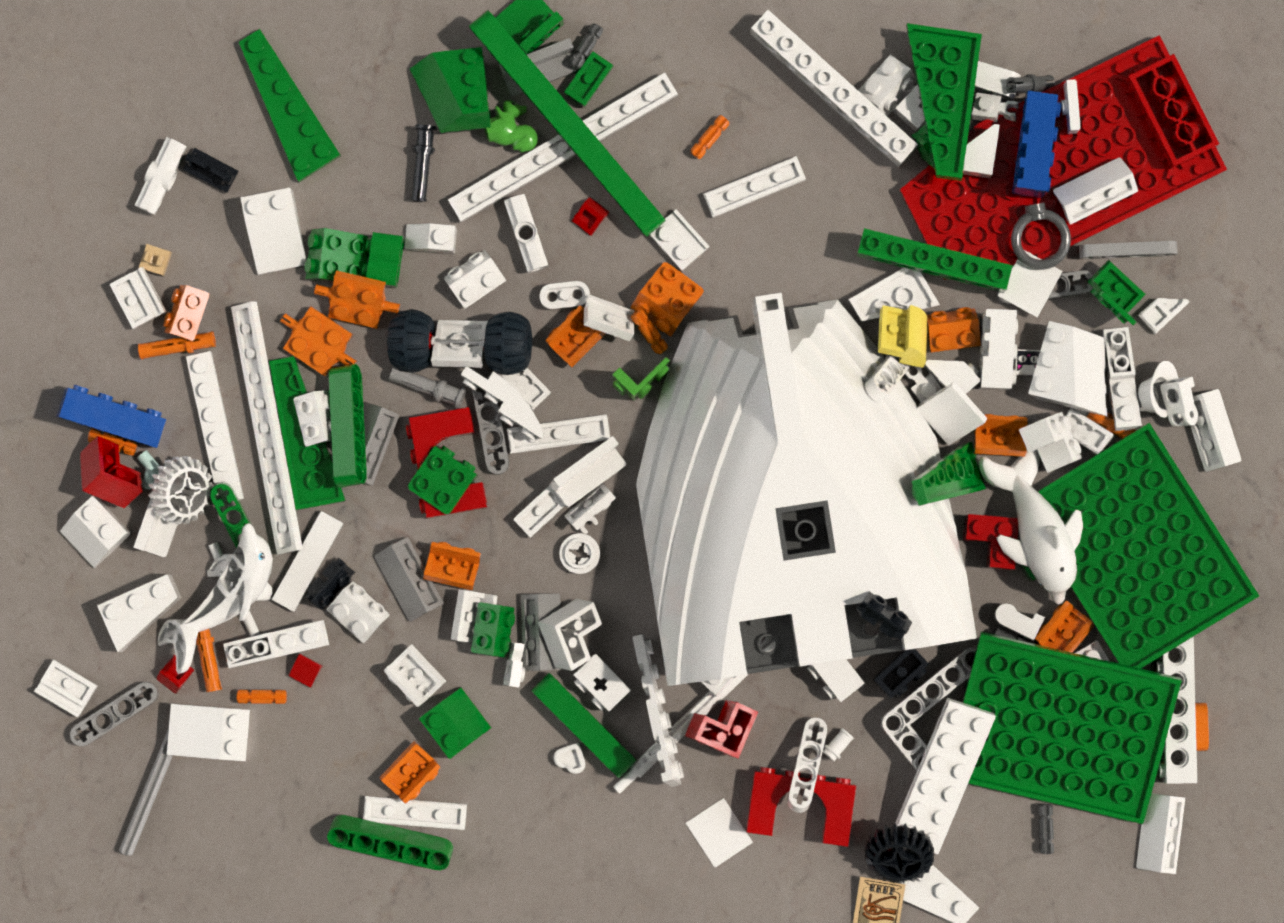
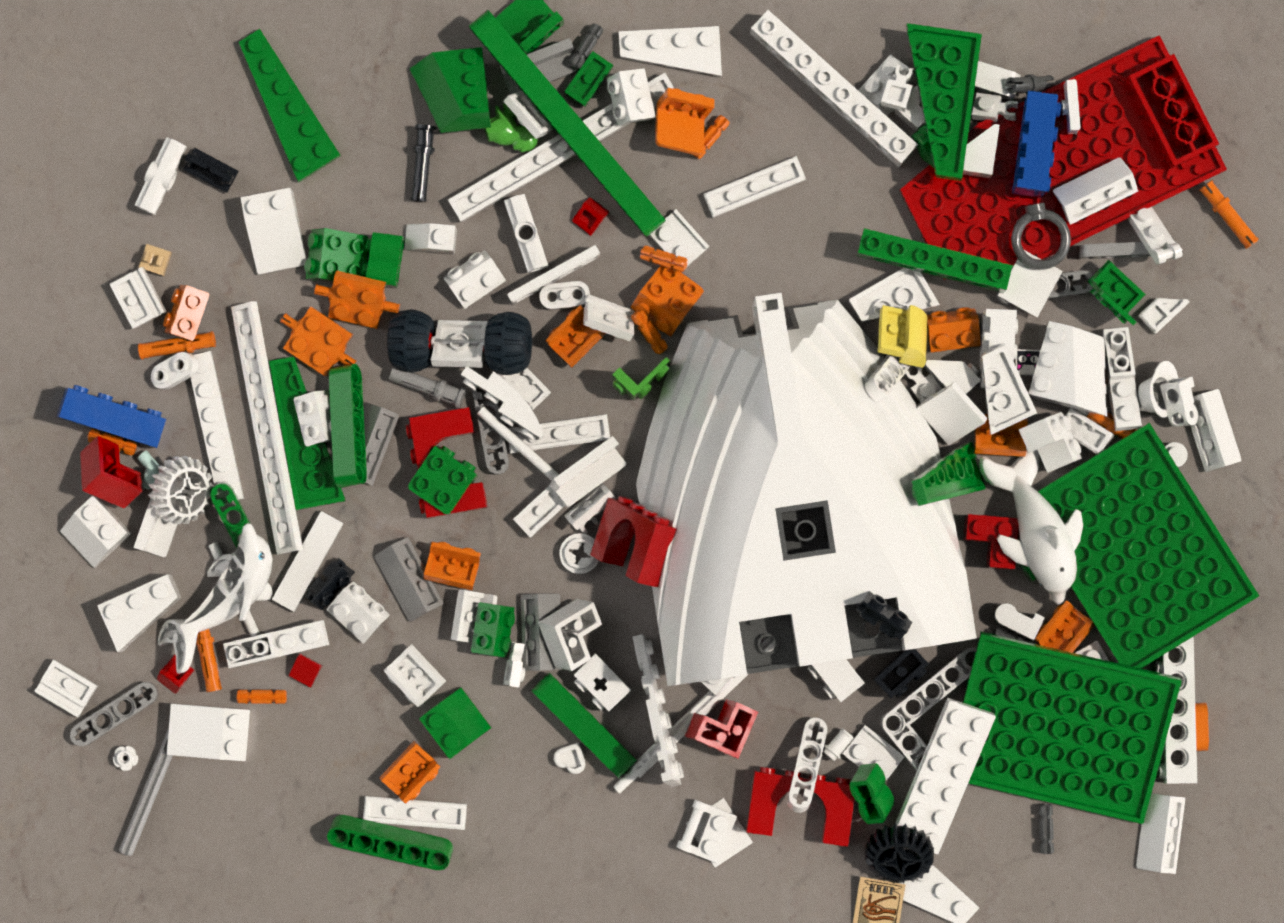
none -> white plate [113,746,138,771]
none -> white plate [151,352,198,389]
none -> white bar [477,406,559,481]
none -> white plate [504,91,553,139]
none -> white tile [507,245,600,305]
none -> red arch [590,496,677,588]
none -> white bracket [607,68,656,126]
none -> white wing [619,26,722,78]
none -> orange axle [640,246,688,272]
none -> orange bracket [655,88,714,156]
none -> white plate [676,800,737,864]
none -> white plate [842,725,905,780]
none -> green brick [850,763,894,824]
none -> white plate [881,64,913,112]
none -> white wing [981,343,1037,435]
none -> white plate [1127,207,1182,265]
none -> white plate [1165,442,1188,467]
none -> orange pin [1199,180,1259,249]

